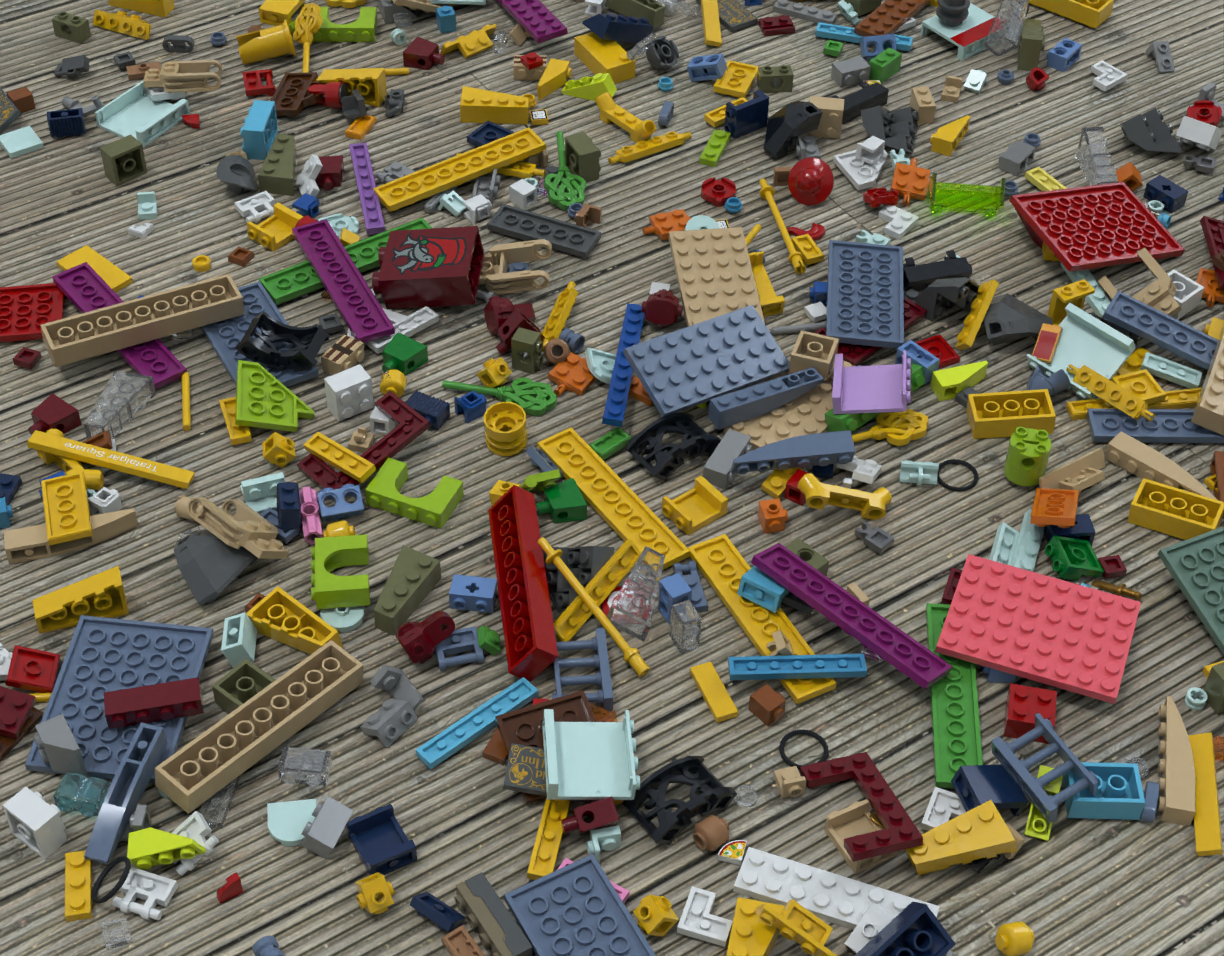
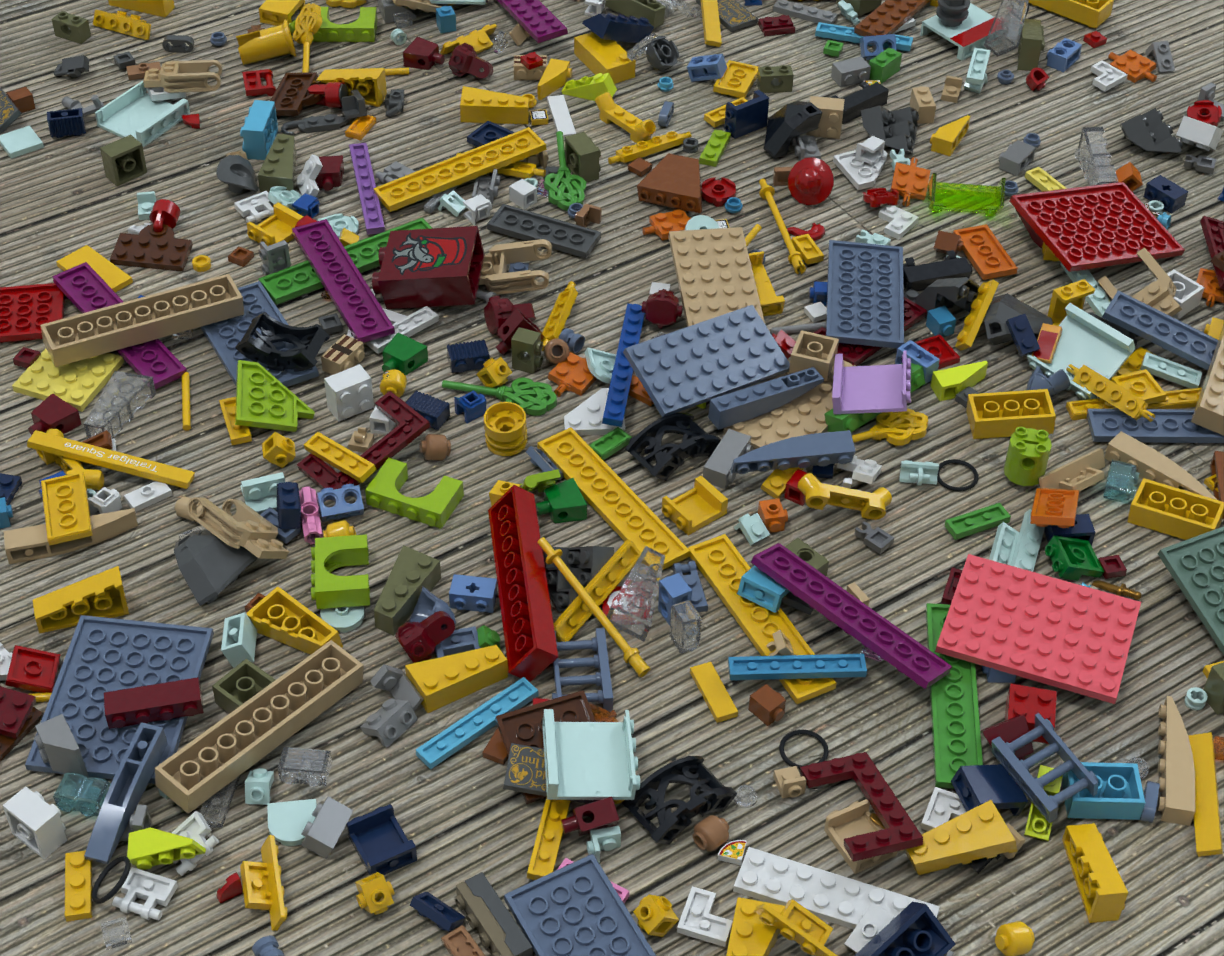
none -> light yellow plate [12,348,124,412]
none -> reddish brown plate [110,199,193,272]
none -> white plate [124,481,172,512]
none -> yellow bracket [240,835,287,931]
none -> light aqua bracket [245,768,274,805]
none -> light grey bracket [259,240,291,276]
none -> light aqua plate [268,186,302,210]
none -> dark grey plate [281,114,349,135]
none -> yellow wedge [405,645,508,713]
none -> sand blue helmet [409,586,456,625]
none -> medium nougat head [419,434,451,461]
none -> dark blue brick [447,339,490,373]
none -> dark red piece [448,43,493,78]
none -> white tile [547,95,576,140]
none -> white plate [564,388,625,436]
none -> dark orange tile [628,157,652,177]
none -> dark orange slope [637,153,702,213]
none -> dark grey bush [683,137,698,154]
none -> light aqua bracket [734,513,770,546]
none -> bracket [772,329,796,359]
none -> dark azure brick [926,306,956,337]
none -> dark orange brick [934,230,964,255]
none -> bright green plate [945,503,1011,540]
none -> orange plate [953,224,1018,280]
none -> light aqua plate [966,48,991,85]
none -> dark red torso [981,714,1034,761]
none -> dark blue plate [1006,314,1040,357]
none -> yellow wedge [1062,823,1128,923]
none -> red plate [1083,31,1107,48]
none -> clear light blue brick [1103,459,1139,504]
none -> orange plate [1108,49,1157,83]

